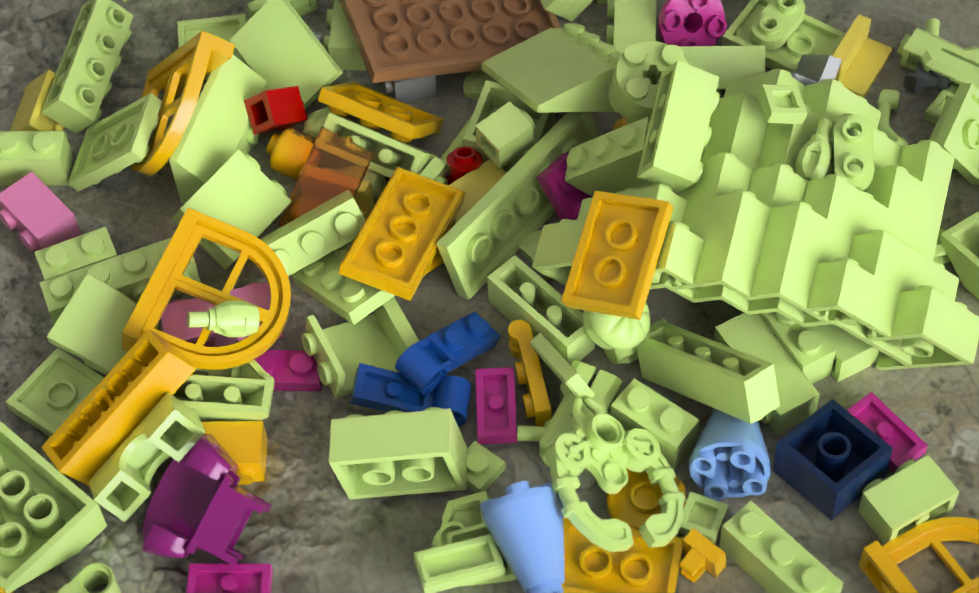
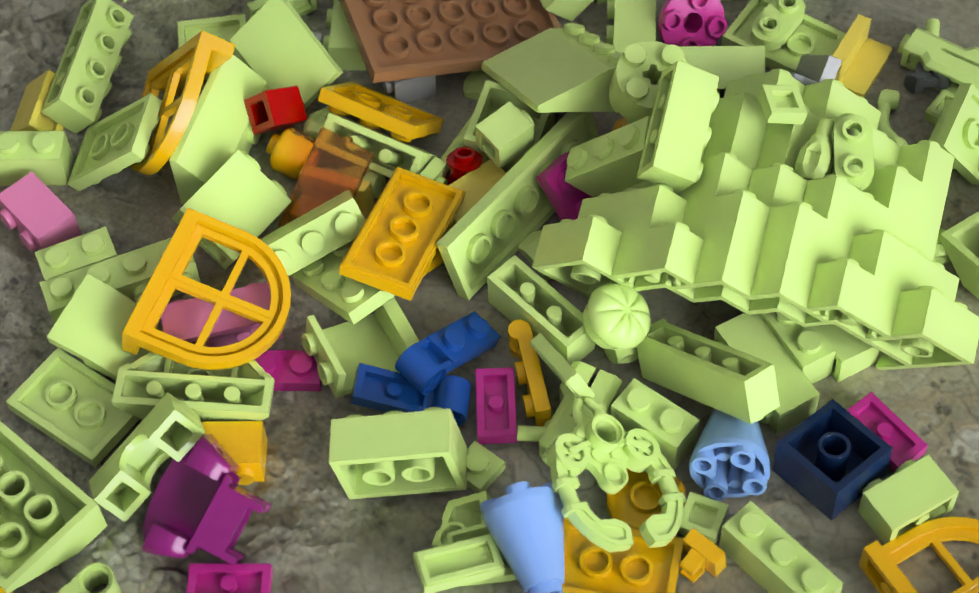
yellow brick [41,329,196,486] -> none
yellowish green piece [187,301,260,338] -> none
yellow plate [561,191,673,320] -> none

